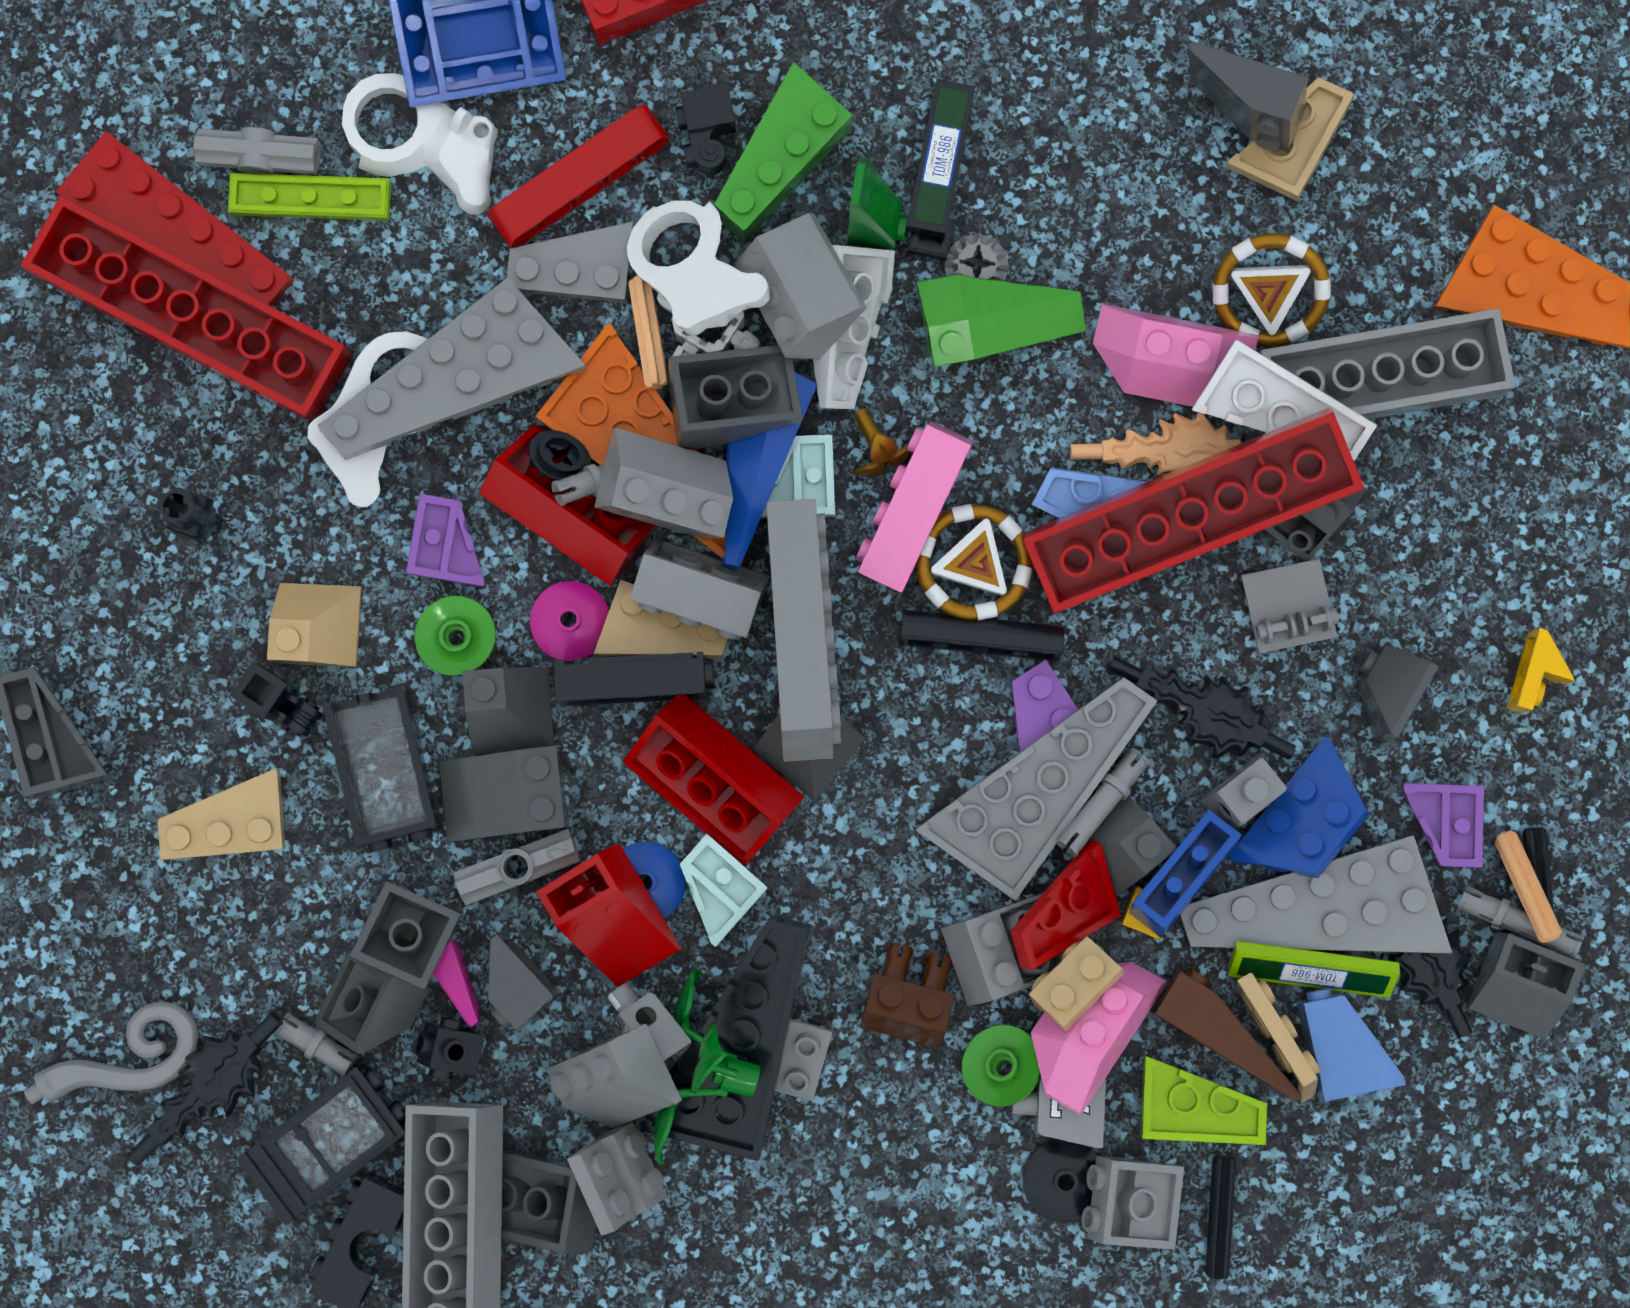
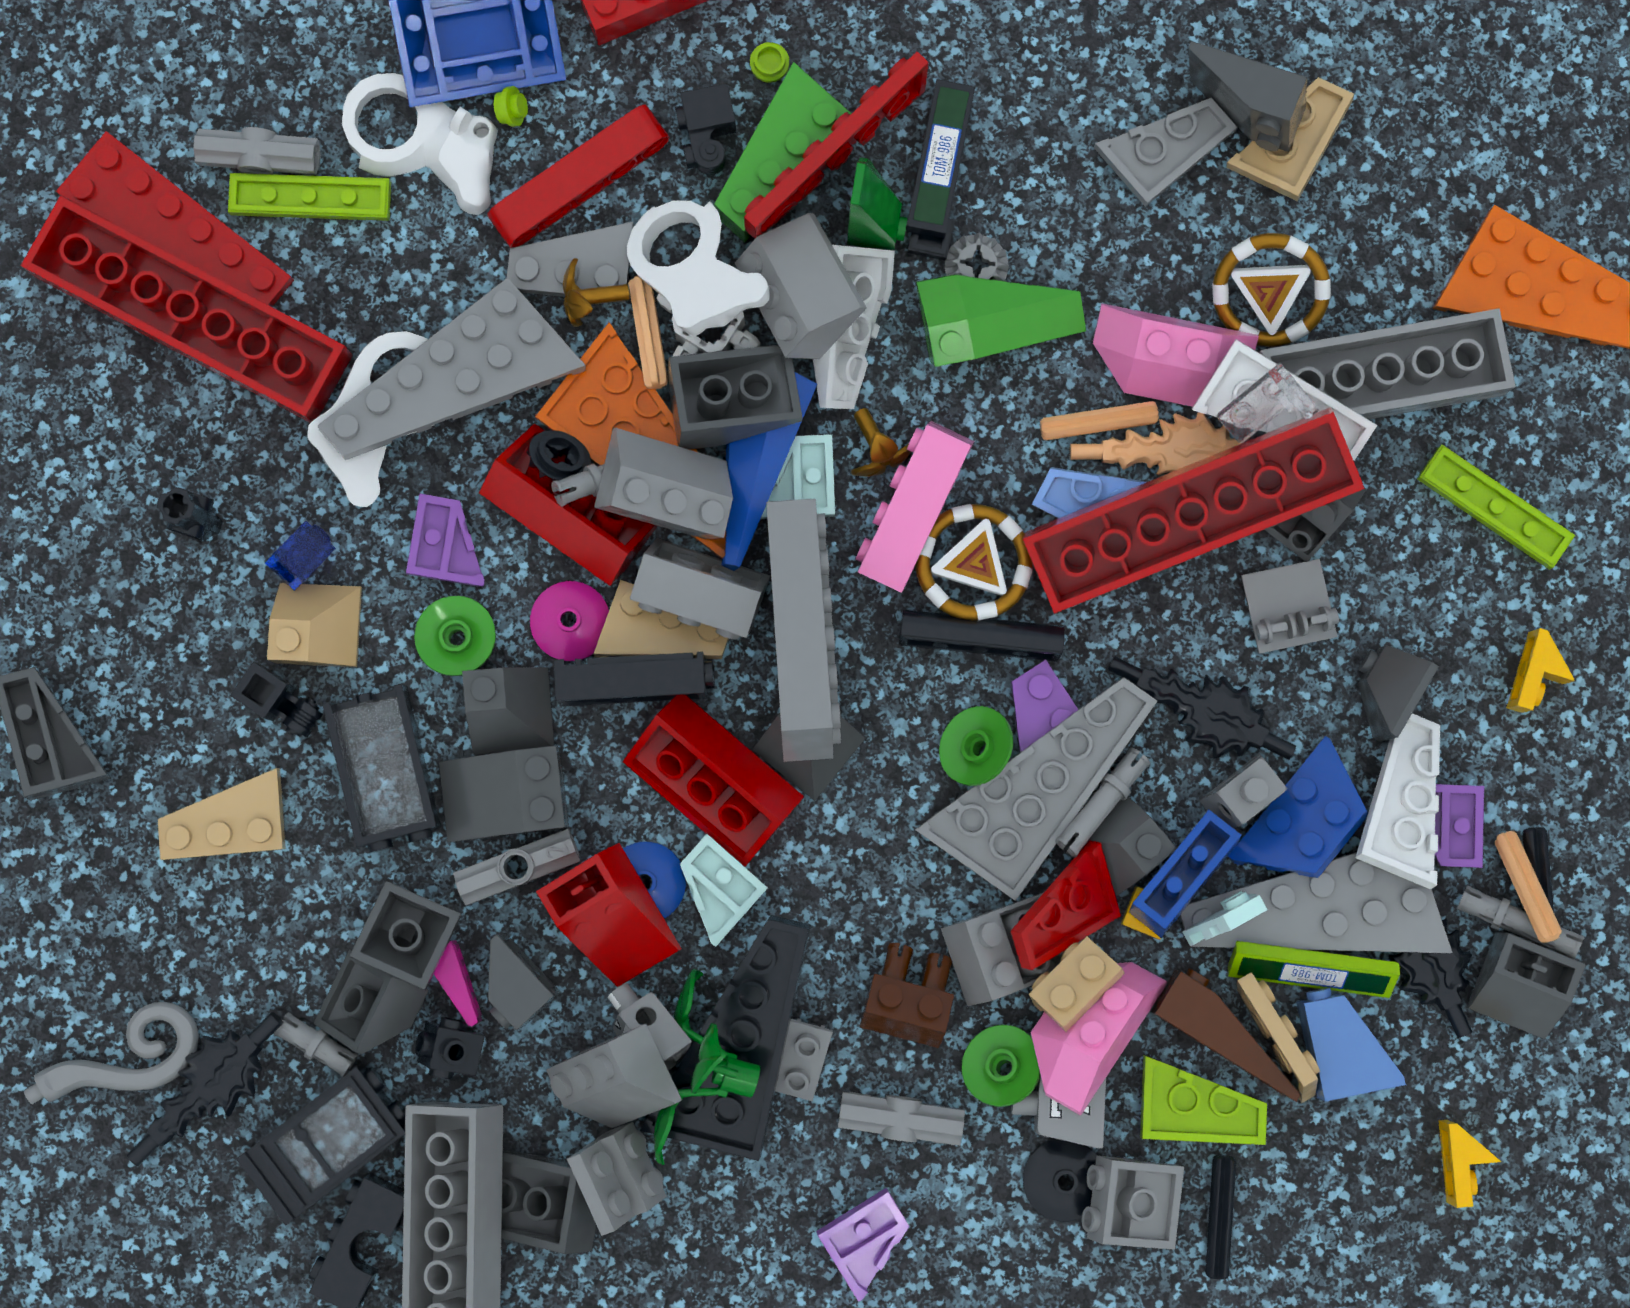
none -> clear blue brick [265,521,336,591]
none -> lime plate [494,86,528,127]
none -> pearl gold plant [563,258,629,327]
none -> red wing [744,52,929,239]
none -> lime plate [750,42,789,83]
none -> wing [816,1188,909,1302]
none -> light grey piece [838,1091,965,1146]
none -> bright green dish [939,706,1013,786]
none -> light nougat axle [1040,401,1159,440]
none -> light grey wing [1094,98,1237,207]
none -> light aqua wing [1182,891,1268,946]
none -> clear bracket [1217,362,1320,443]
none -> white wing [1355,713,1440,889]
none -> lime tile [1417,445,1575,570]
none -> yellow slope [1439,1120,1501,1208]

